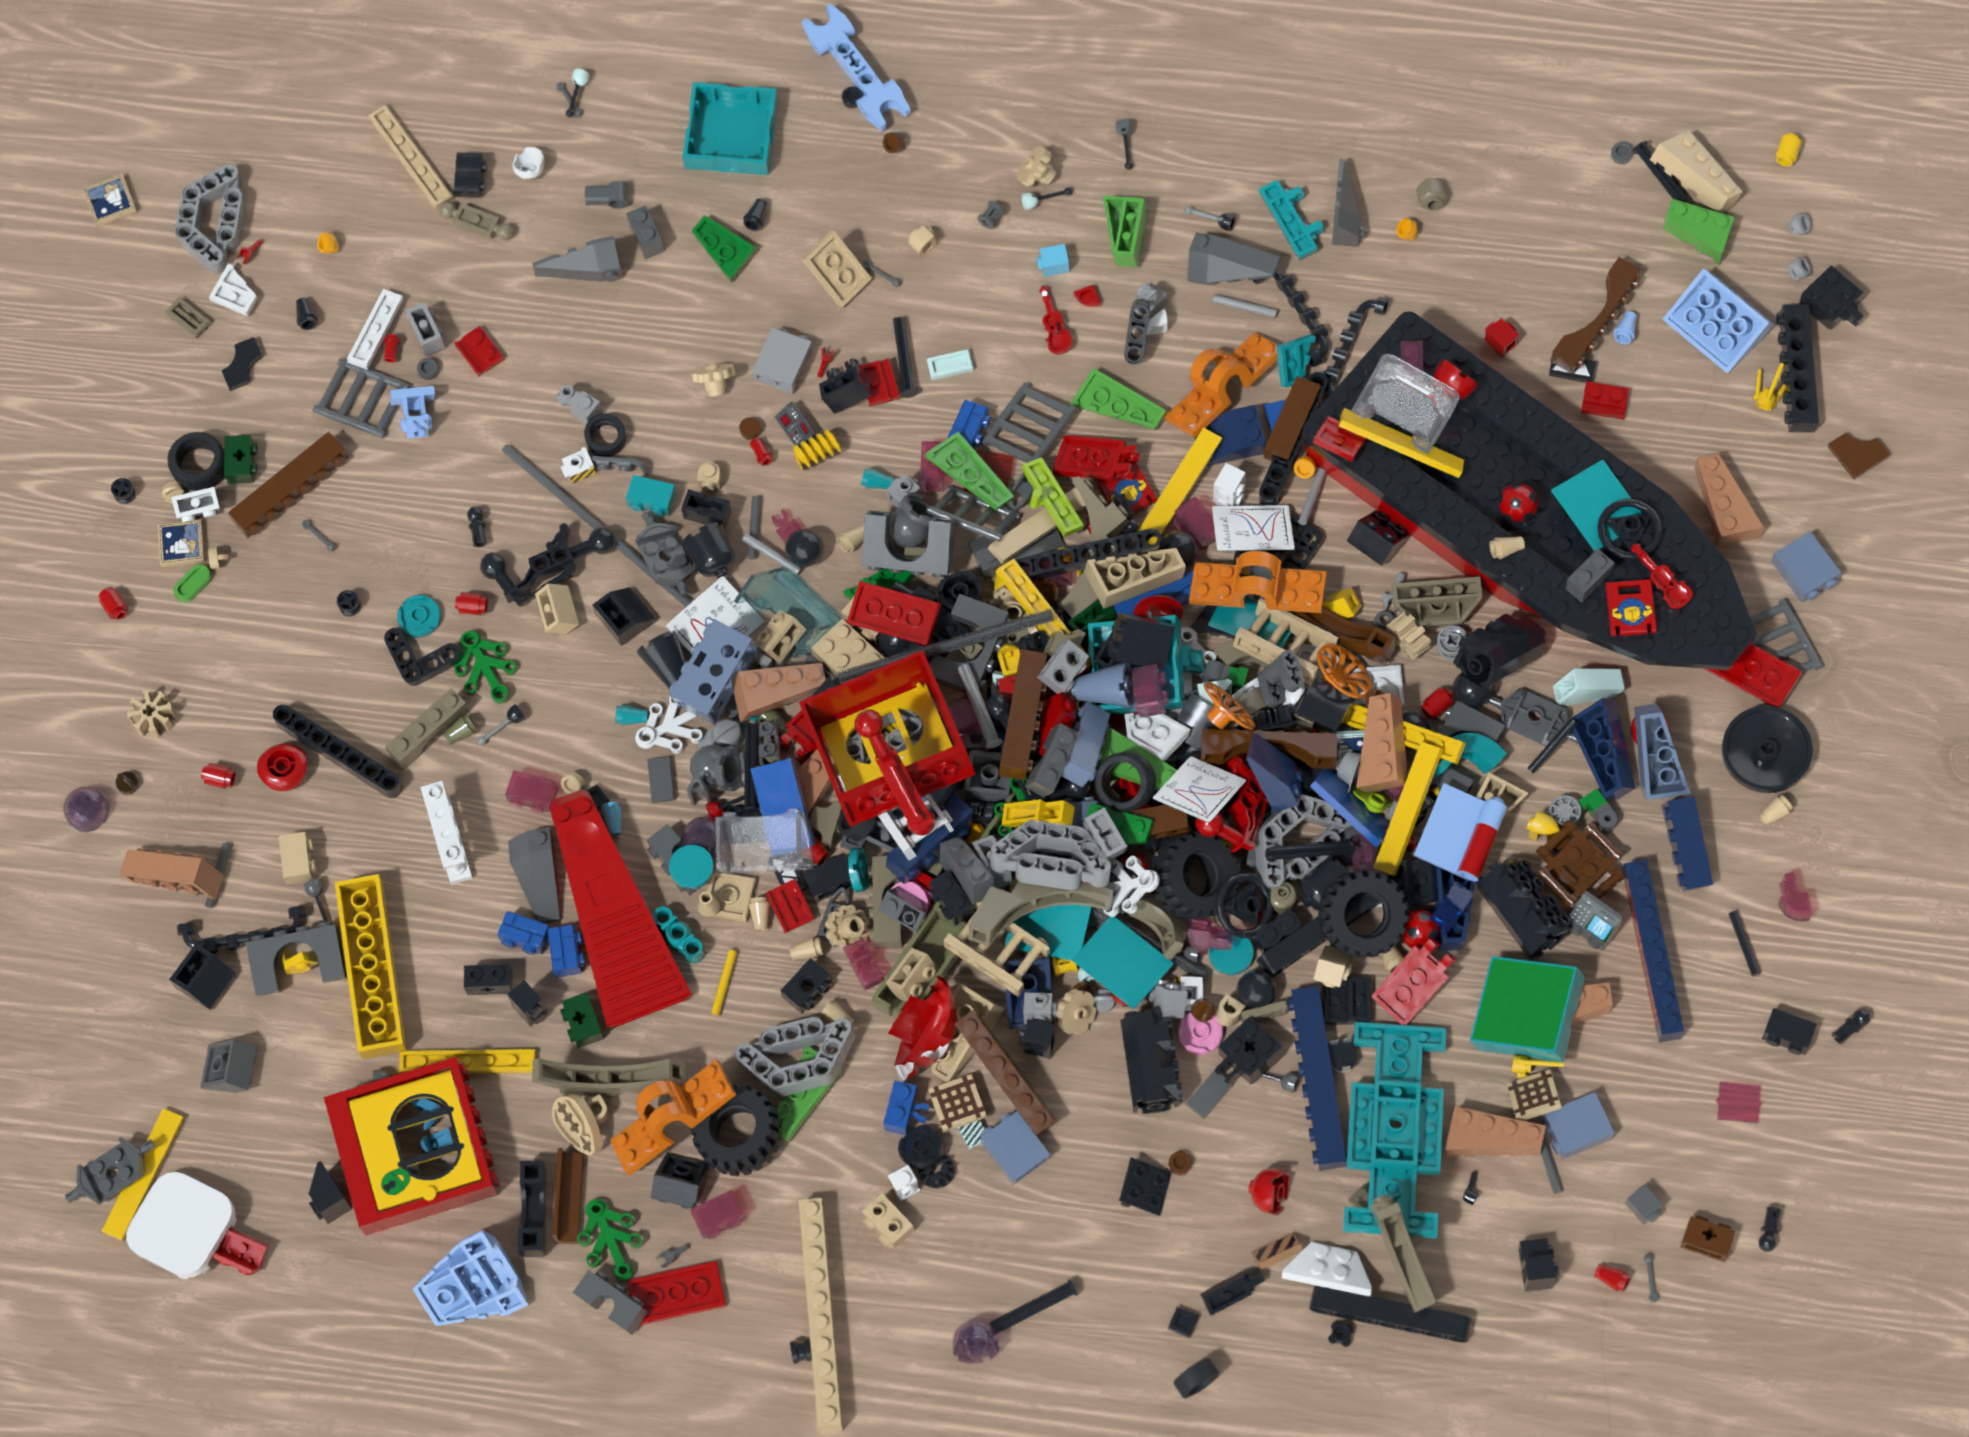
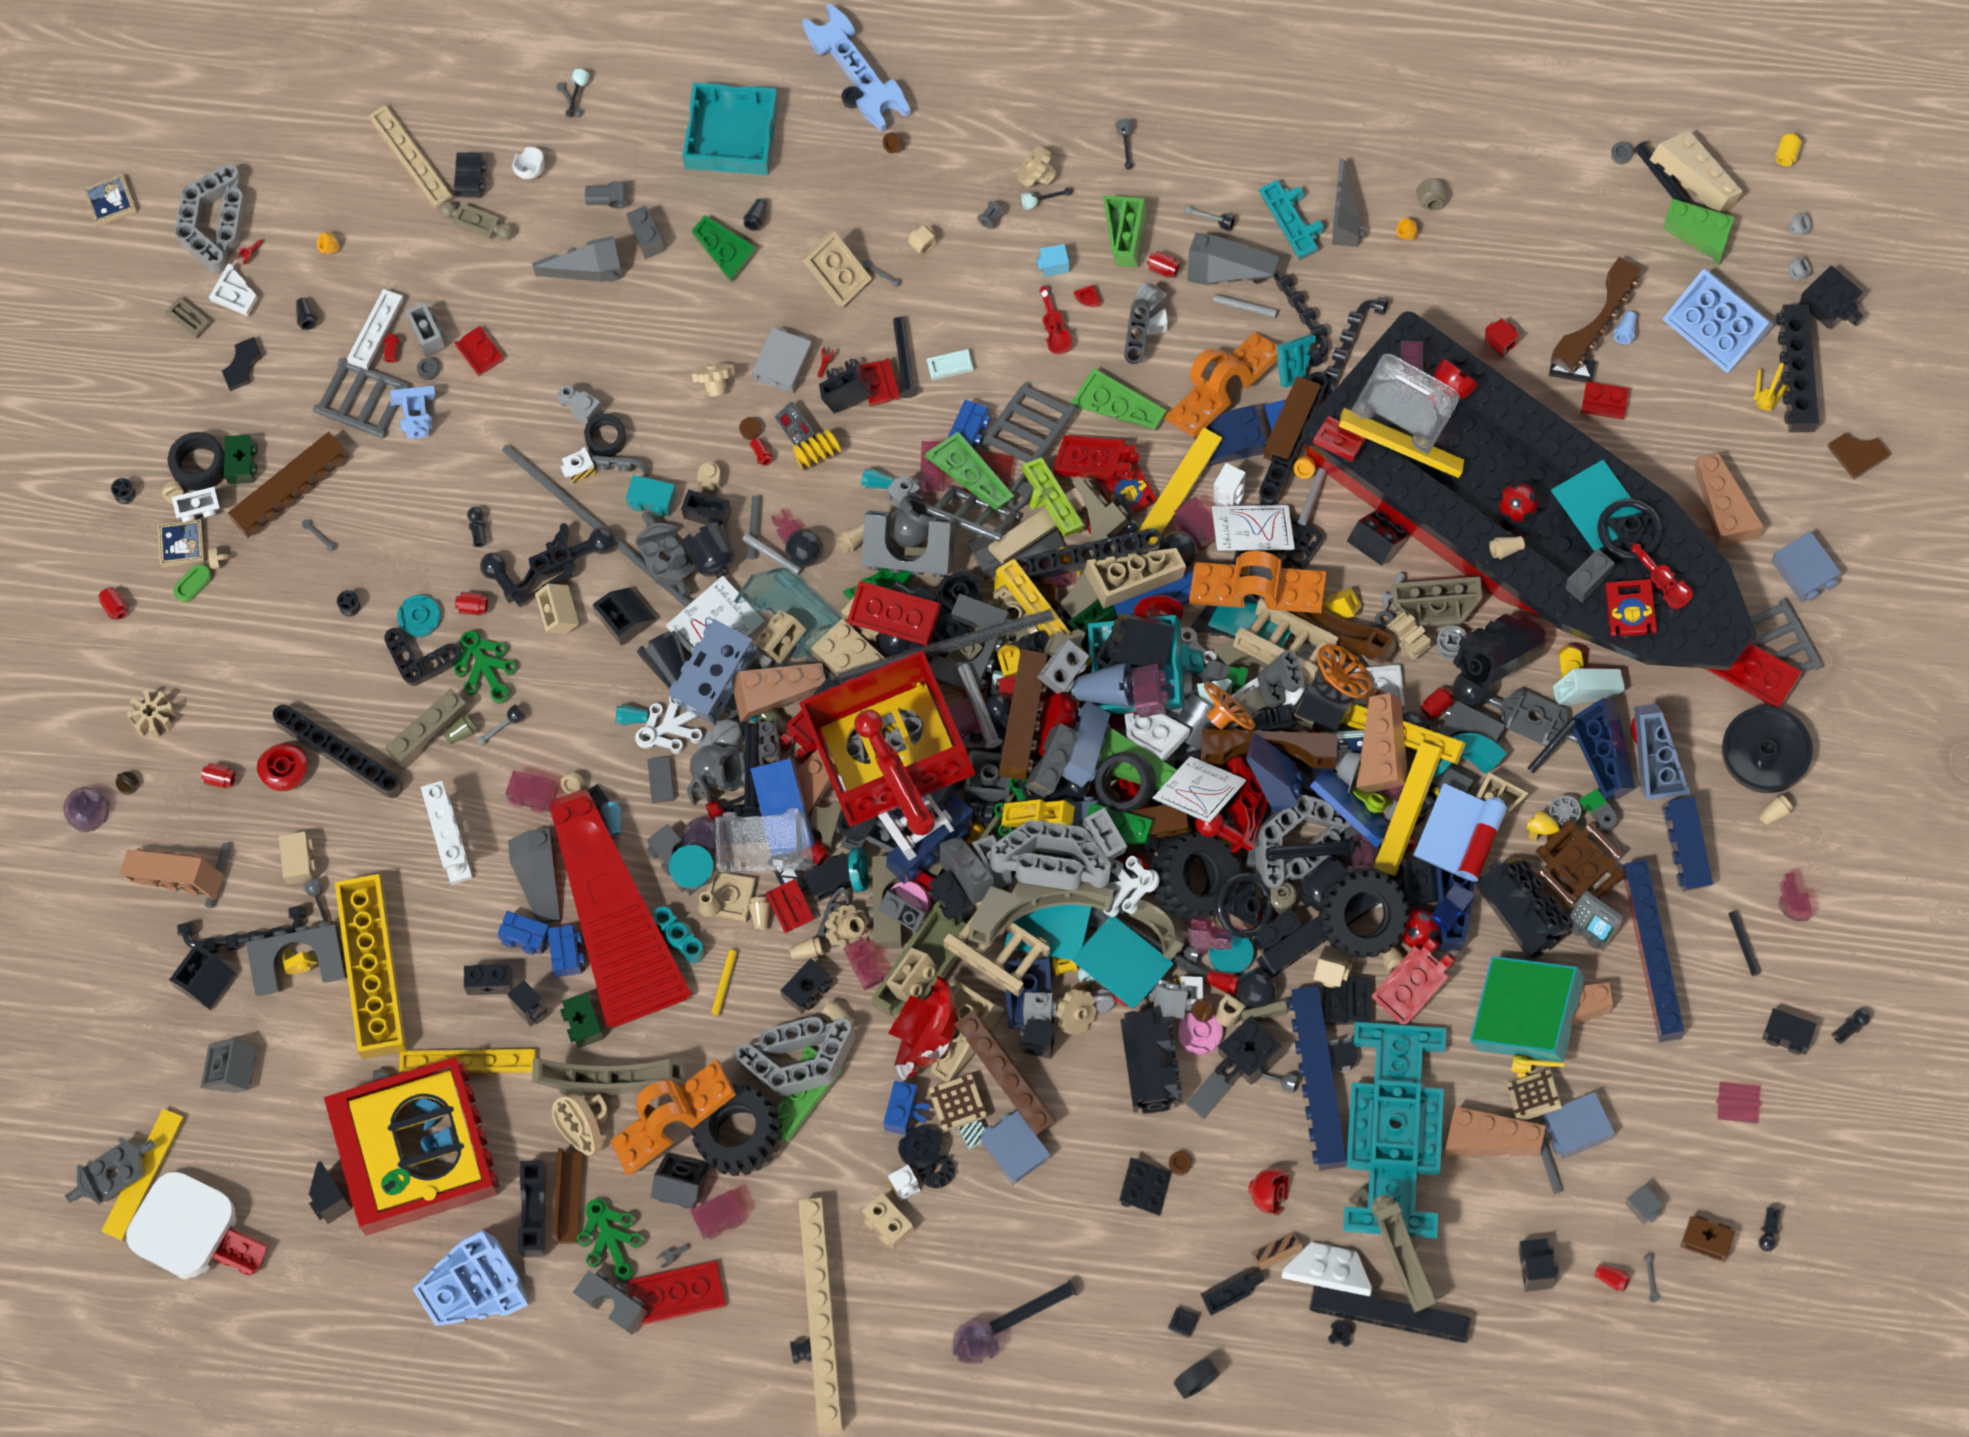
black hand [1463,1172,1478,1205] -> none
none -> red brick [1147,250,1180,278]
none -> red cone [1206,970,1241,995]
none -> yellow plate [1558,645,1584,678]

